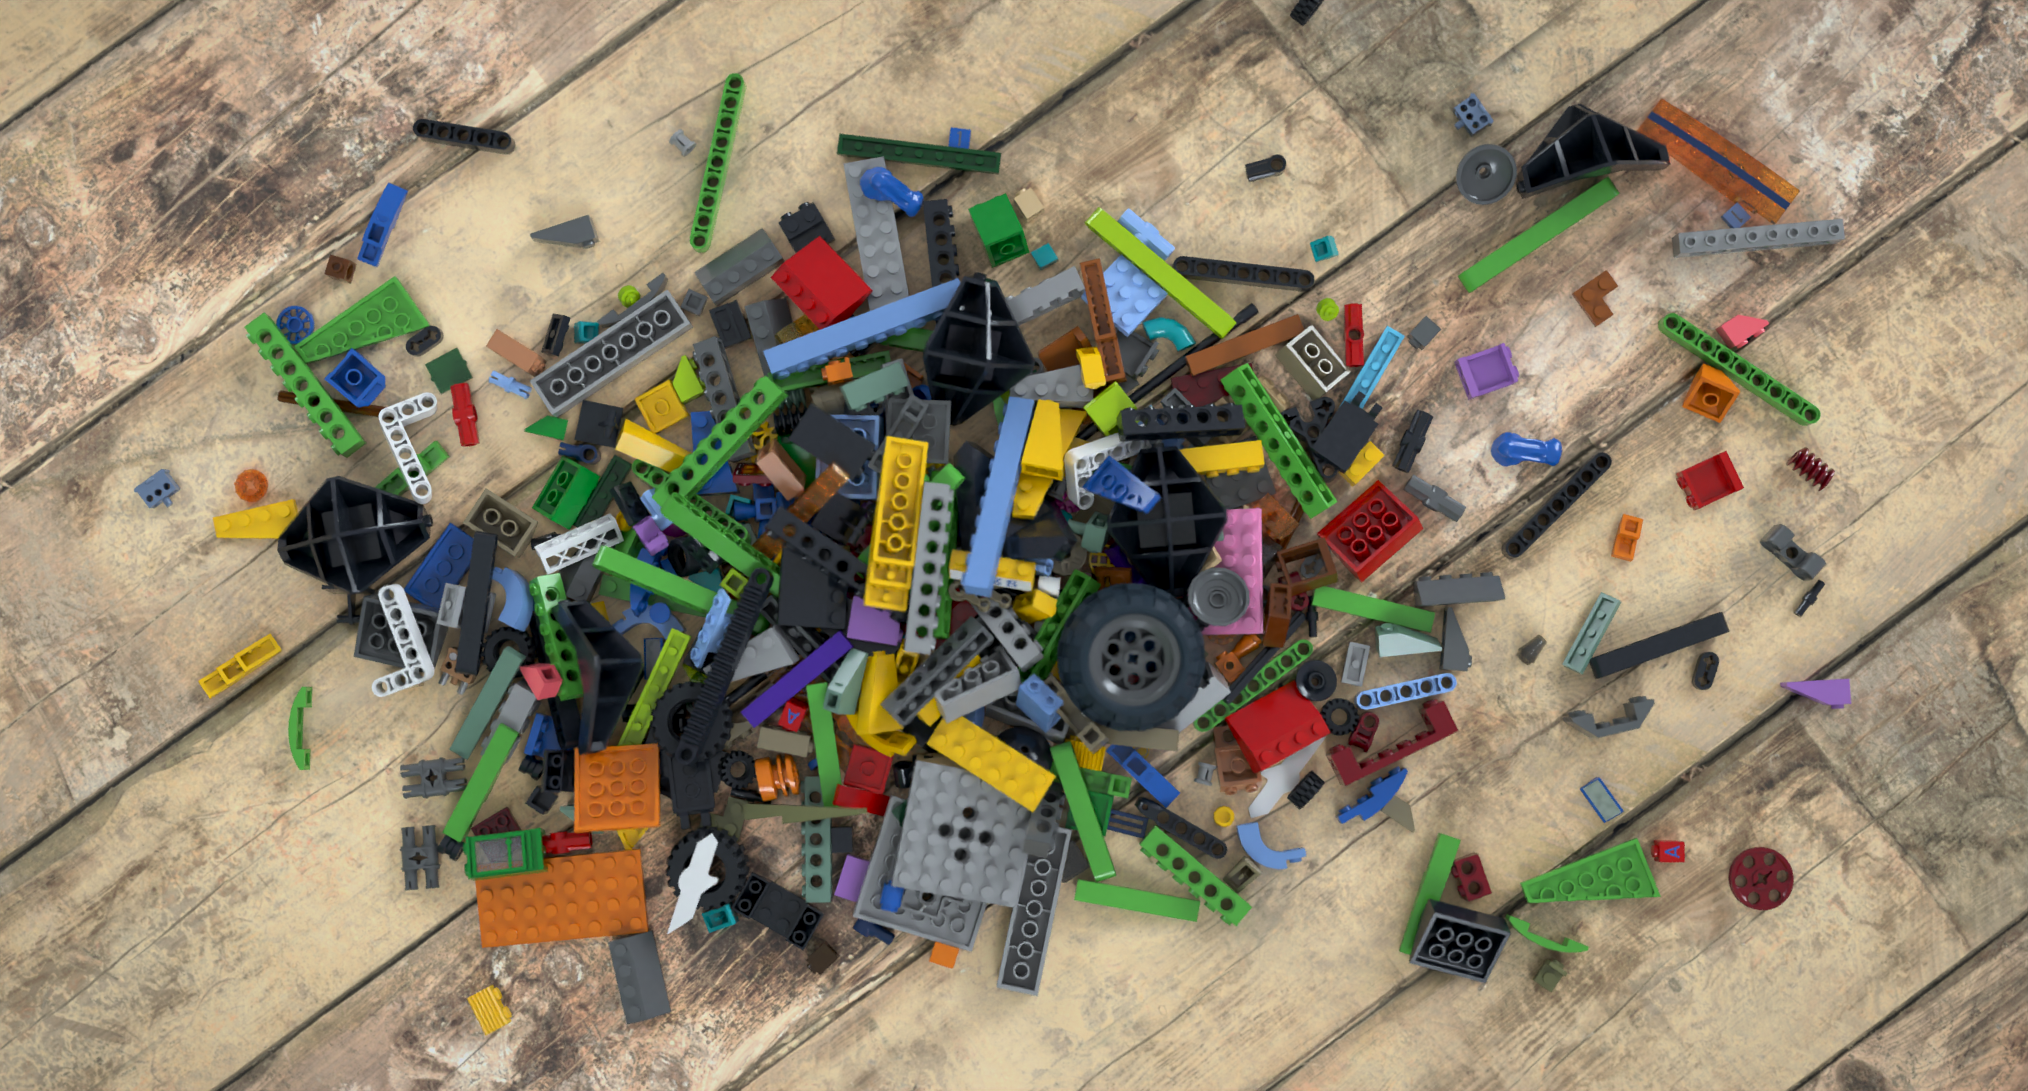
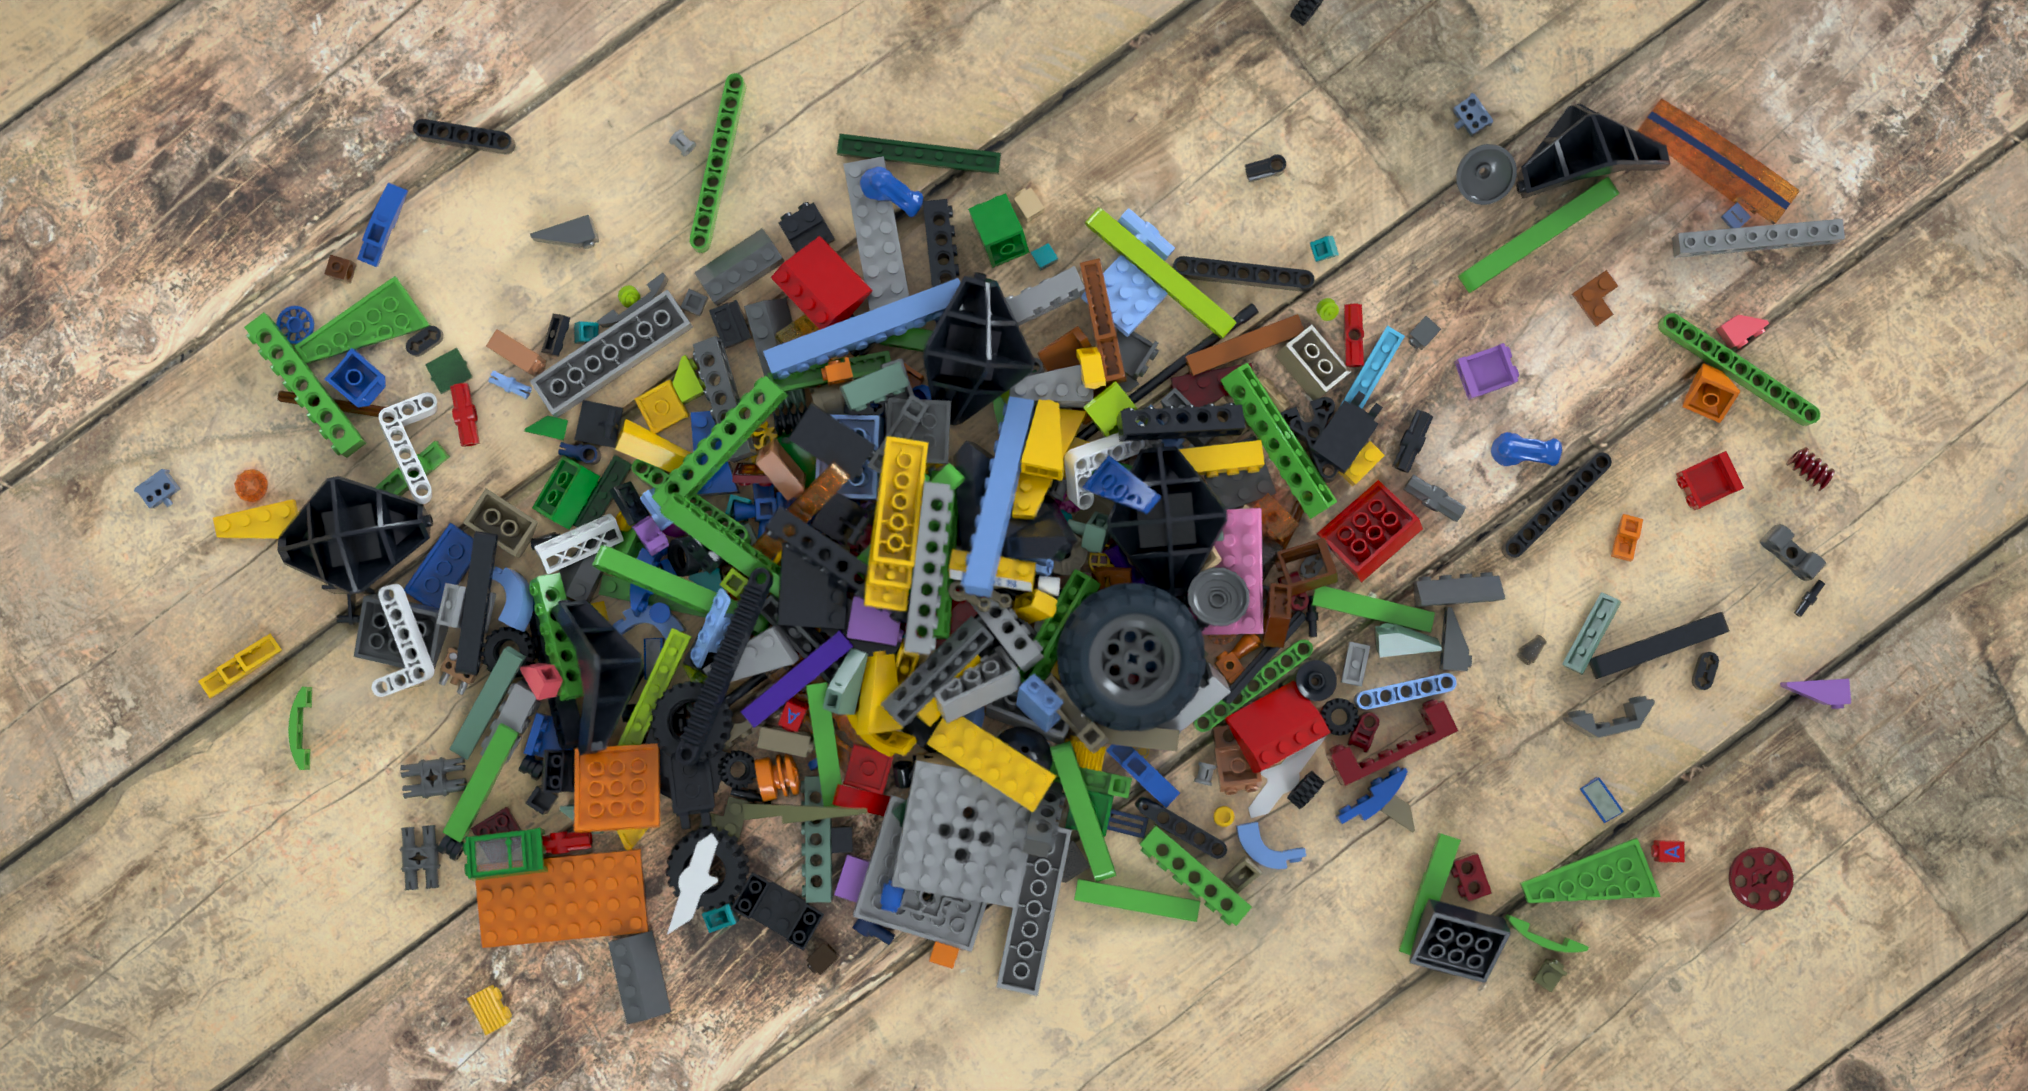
blue tile [948,127,971,149] -> none
teal cylinder [1142,317,1196,352] -> none

